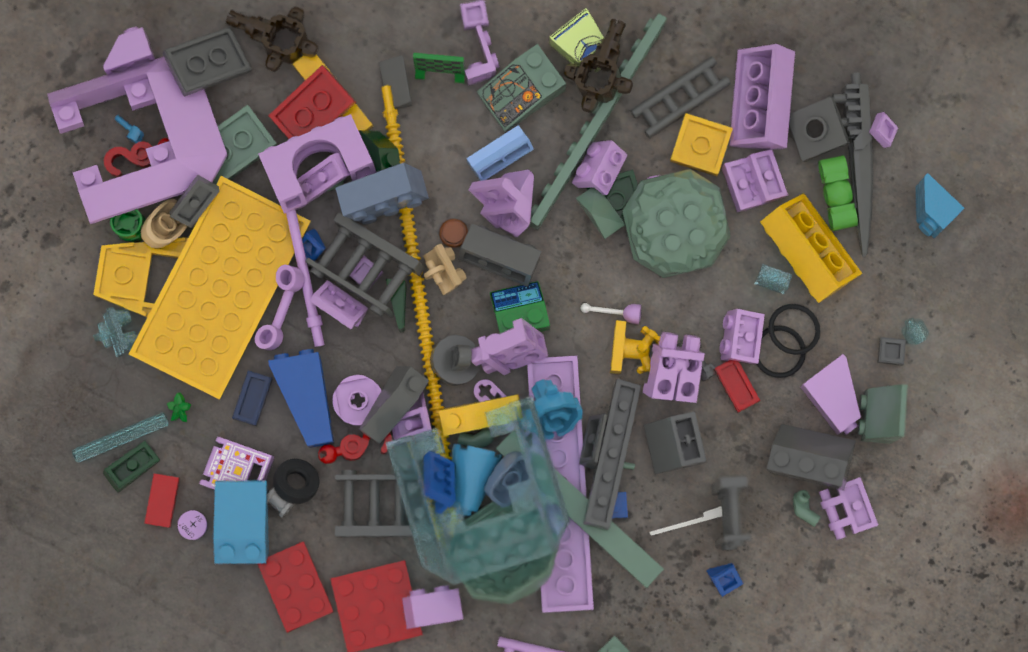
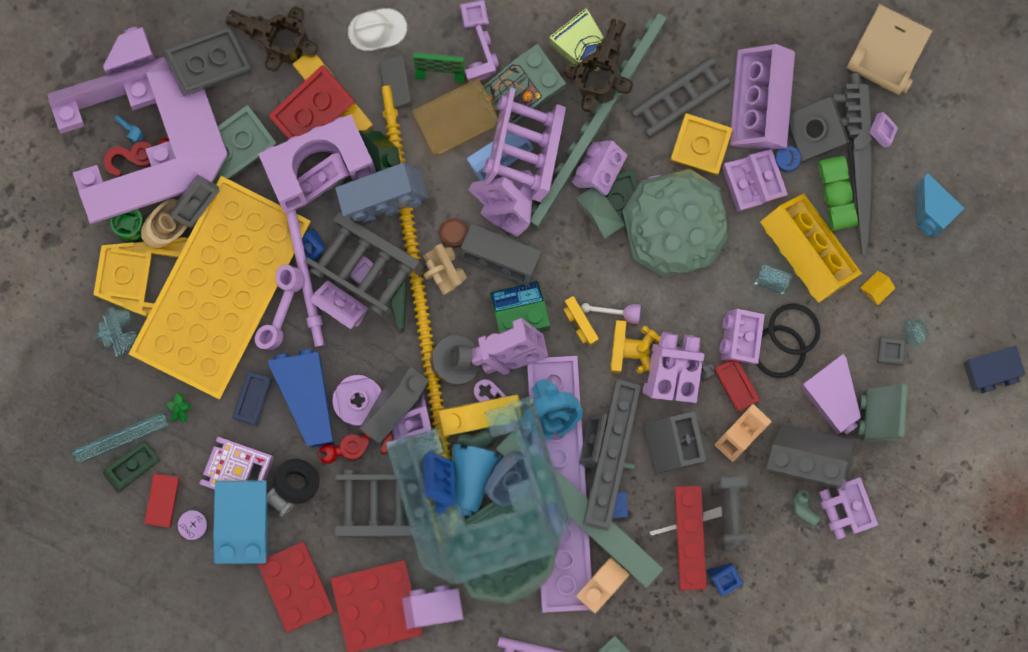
none -> white piece [348,9,407,51]
none -> clear yellow plate [412,78,498,156]
none -> lavender fence [483,88,566,202]
none -> yellow plate [563,296,599,347]
none -> light nougat brick [576,556,630,613]
none -> red brick [674,486,706,591]
none -> light nougat brick [715,404,772,462]
none -> blue tile [775,146,801,172]
none -> tan door [846,4,932,95]
none -> yellow slope [860,271,895,306]
none -> dark blue brick [963,346,1026,394]

